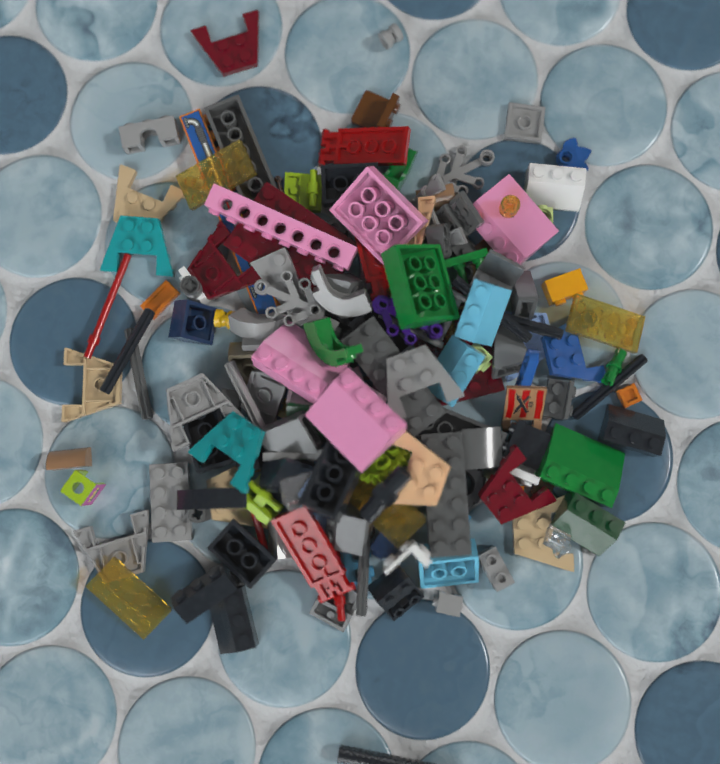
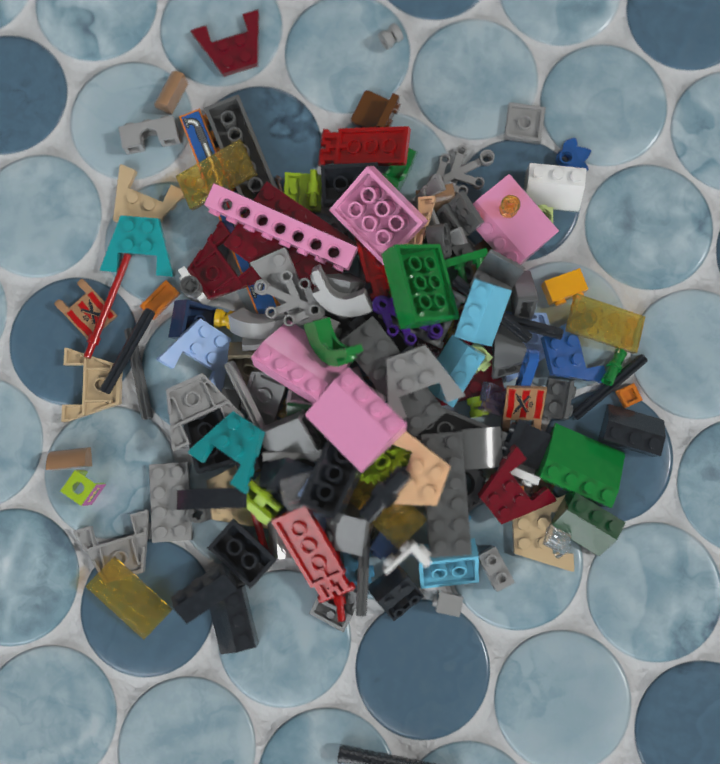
none -> flag [54,279,118,339]
none -> medium nougat brick [154,71,188,115]
none -> light blue wing [156,319,231,392]
none -> lime wheel [466,395,489,418]
none -> clear purple plate [478,382,506,417]

